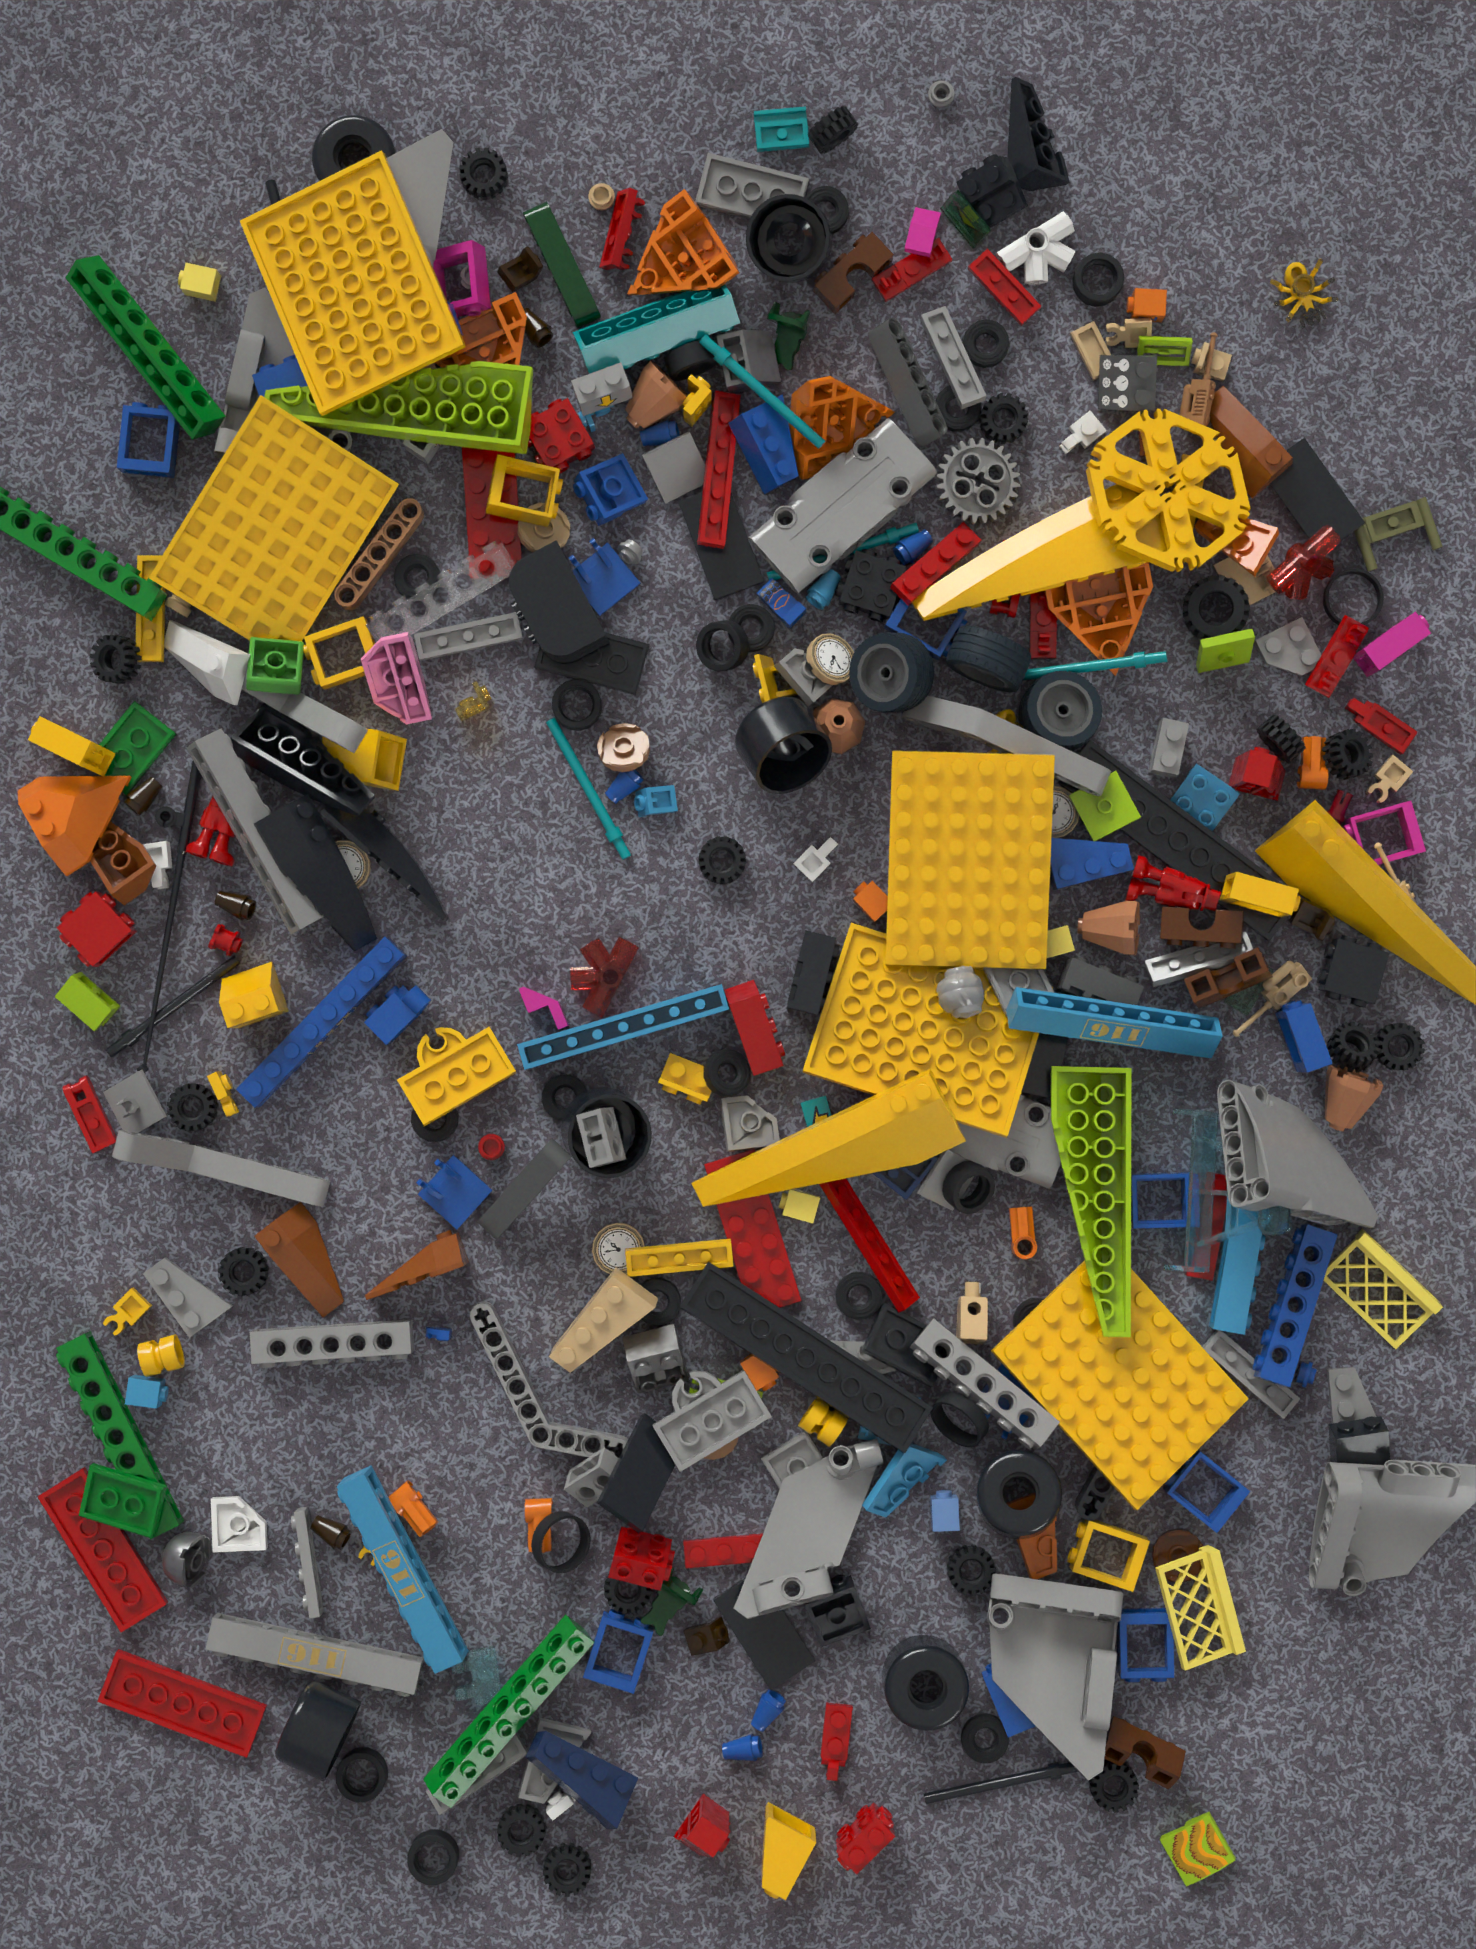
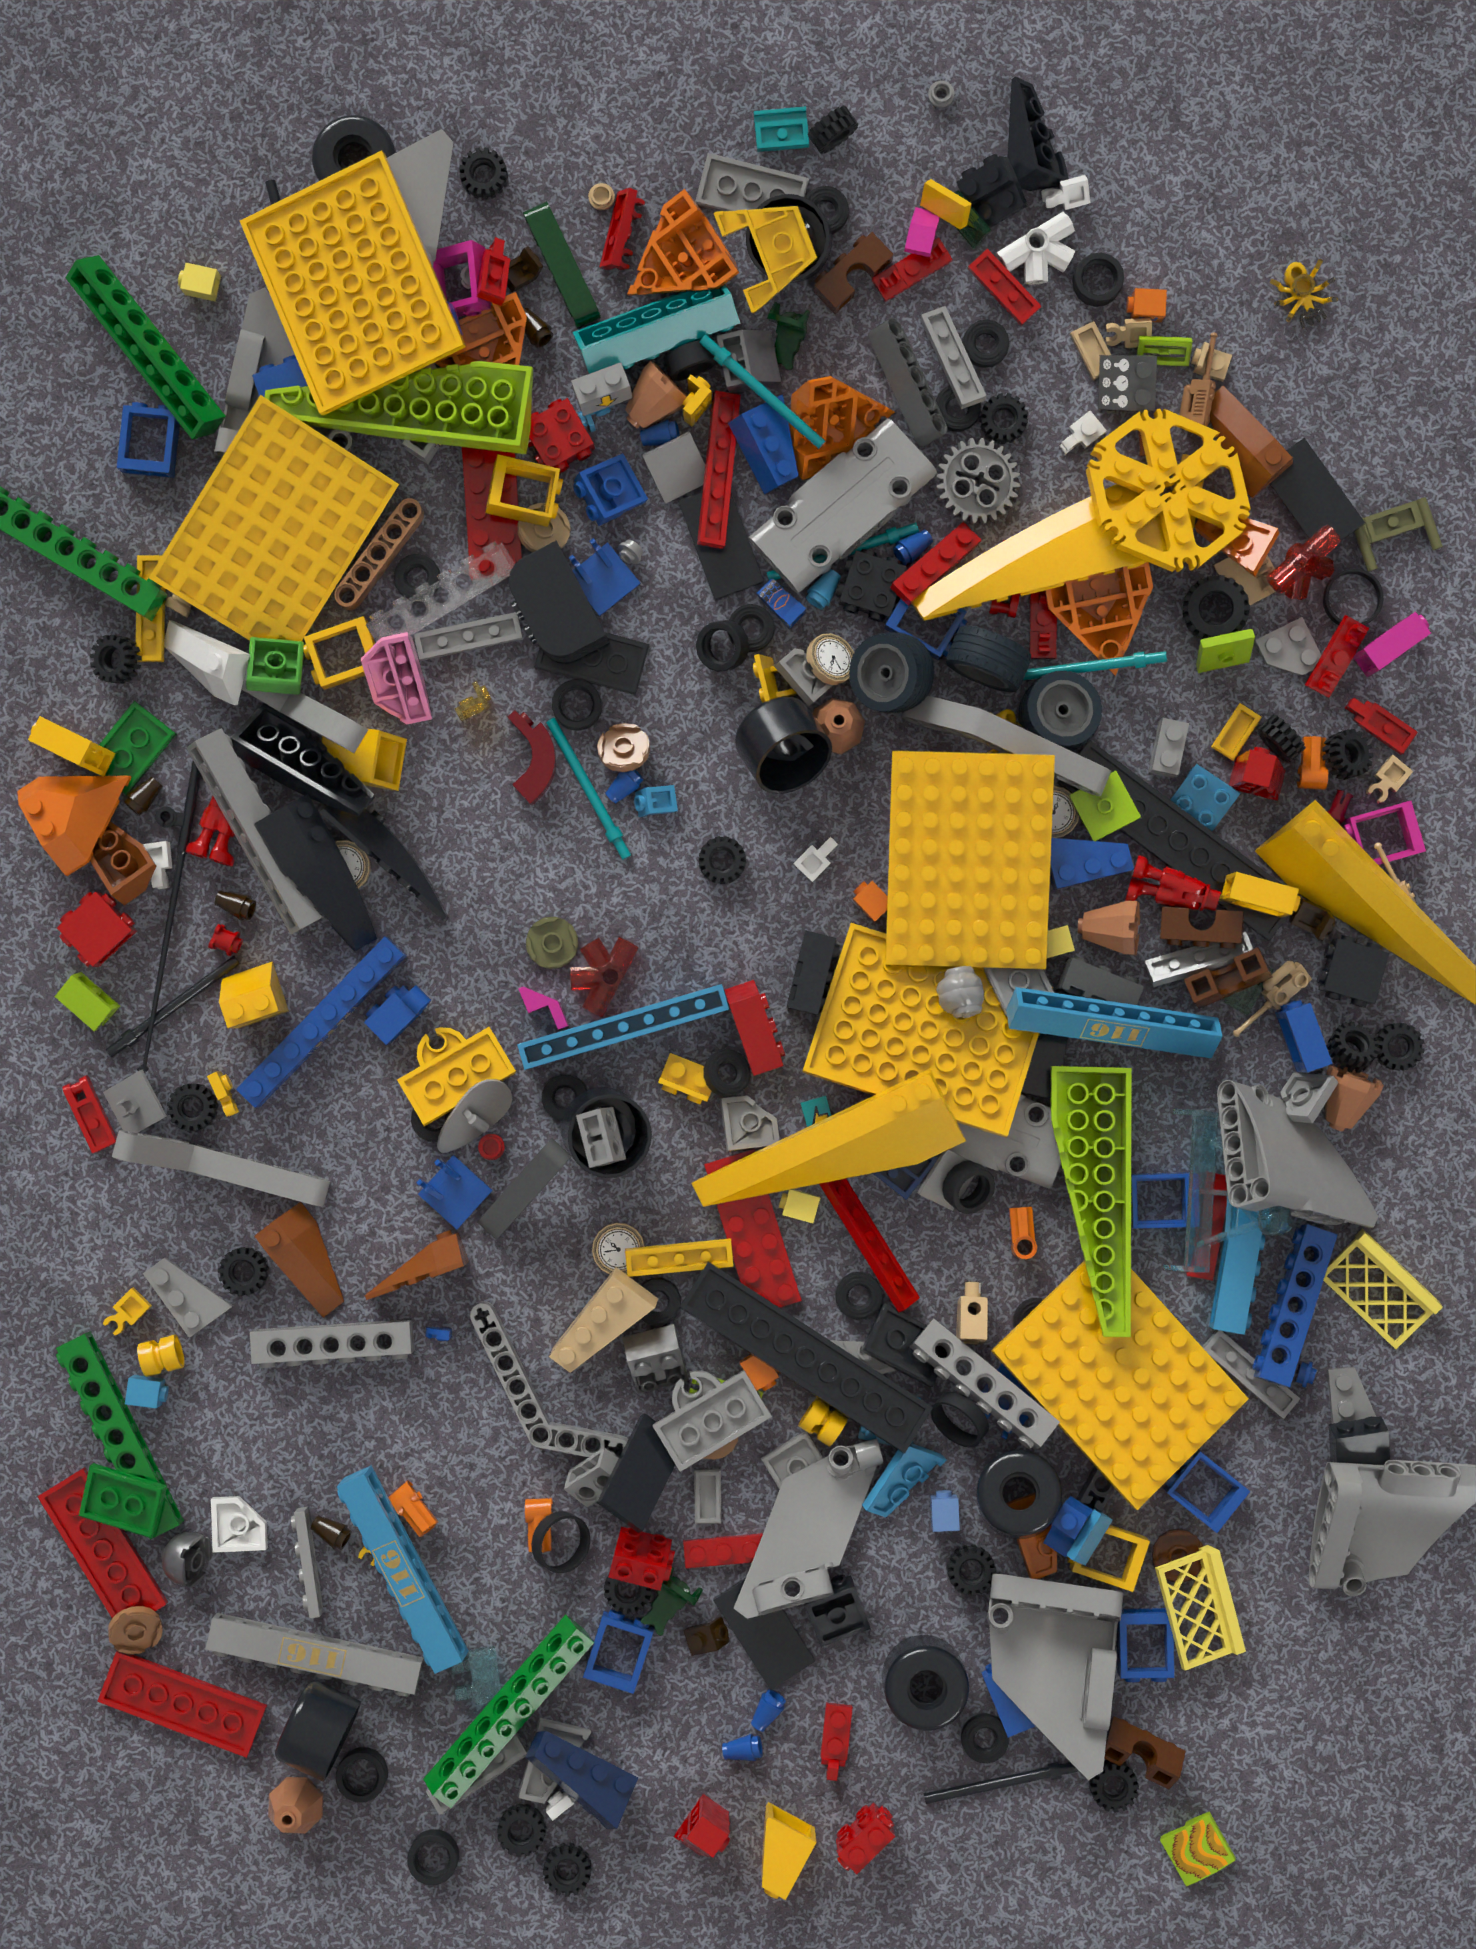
none -> medium nougat tile [108,1606,163,1654]
none -> nougat cone [268,1777,323,1834]
none -> light grey shield [437,1079,512,1153]
none -> red hinge [476,237,510,306]
none -> dark red arch [508,710,556,806]
none -> olive tile [526,916,578,969]
none -> light grey tile [694,1469,721,1524]
none -> yellow wing [714,206,818,313]
none -> yellow tile [920,179,972,230]
none -> white plate [1041,175,1090,210]
none -> blue arch [1043,1496,1093,1557]
none -> dark azure tile [1067,1510,1113,1566]
none -> yellow tile [1211,703,1262,761]
none -> light grey plate [1280,1072,1338,1123]

